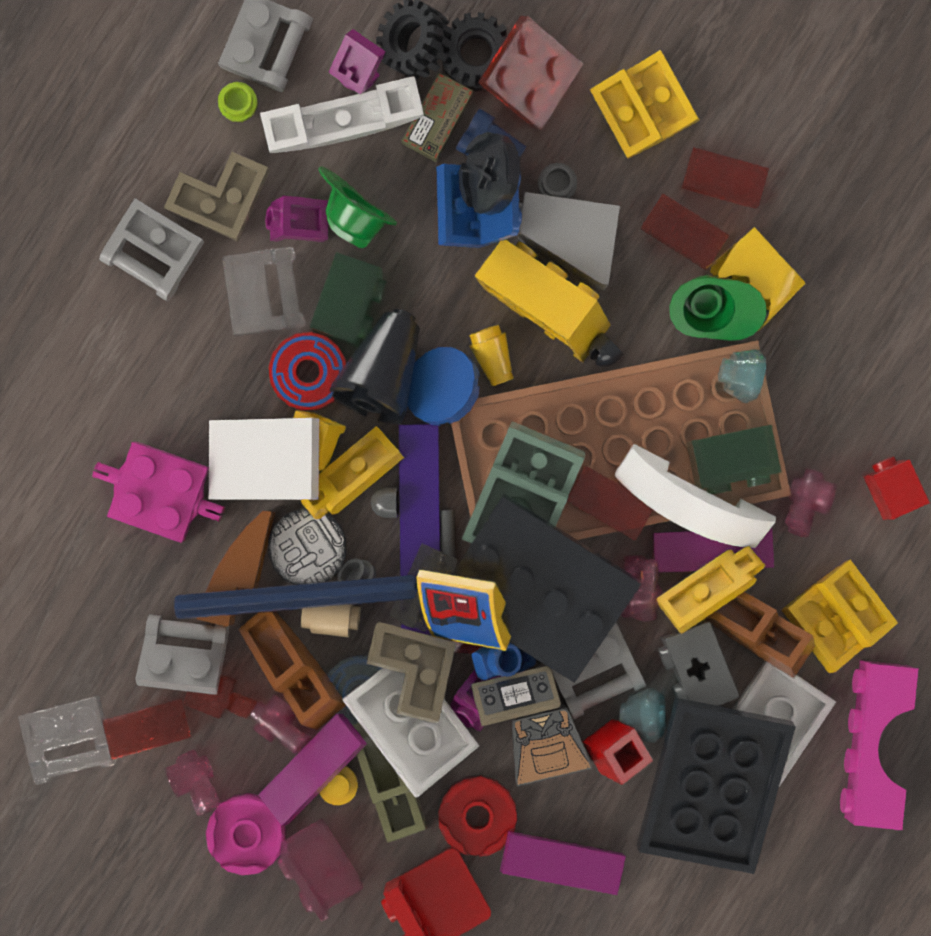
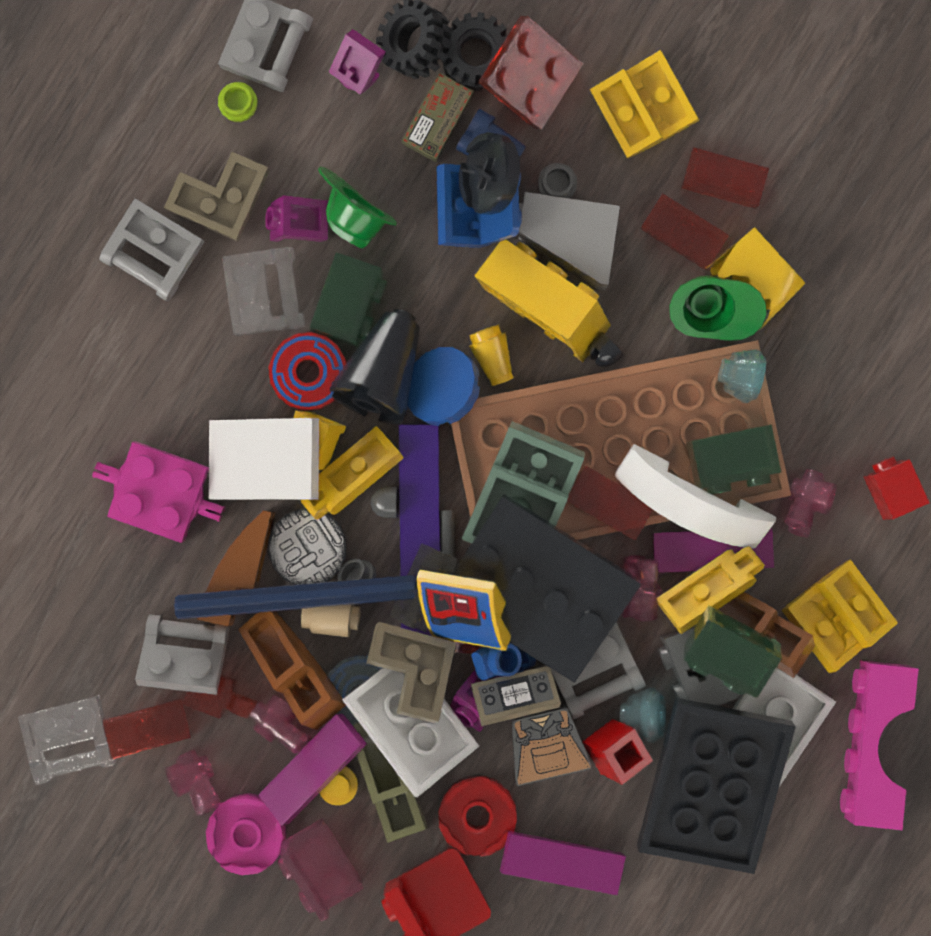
white slope [260,76,424,153] -> none
none -> clear green brick [684,605,782,699]

